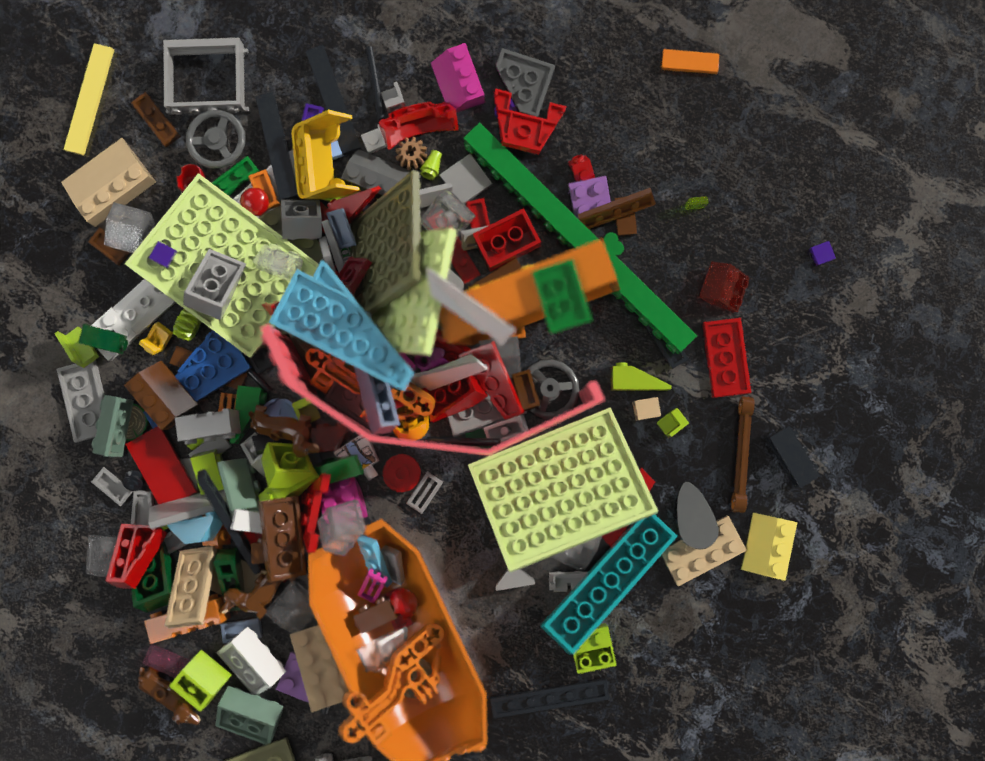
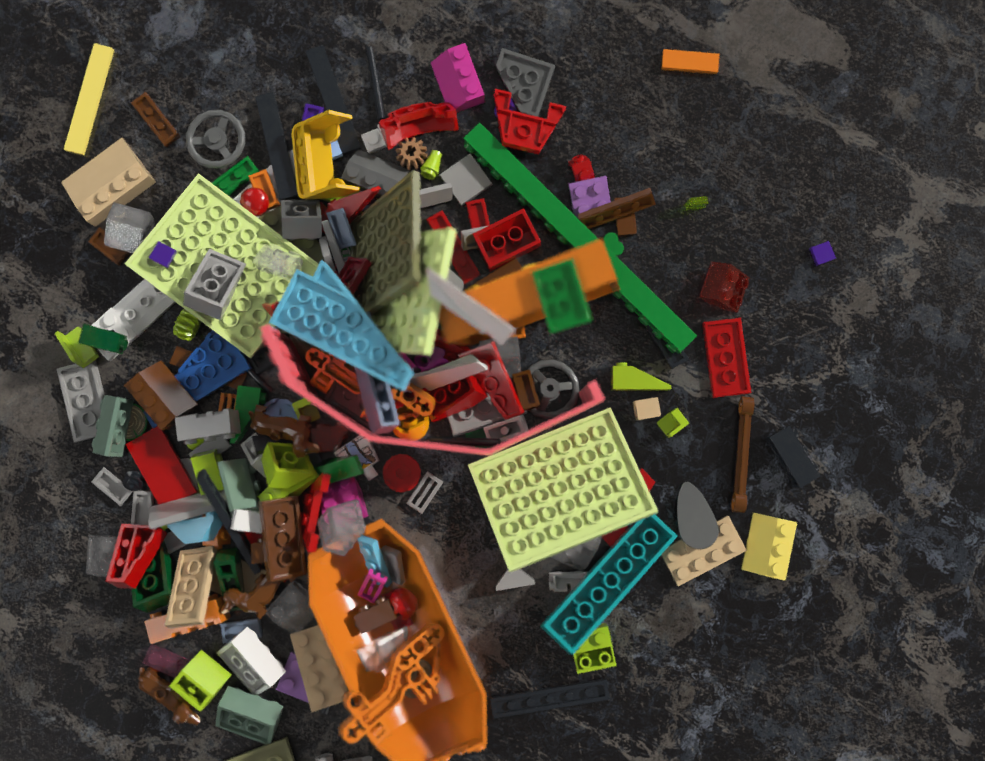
yellow bracket [139,322,173,355] -> none
light grey window [164,38,249,115] -> none
red hair [176,164,205,193] -> none
light grey panel [381,82,405,114] -> none
clear slope [420,190,476,239] -> none

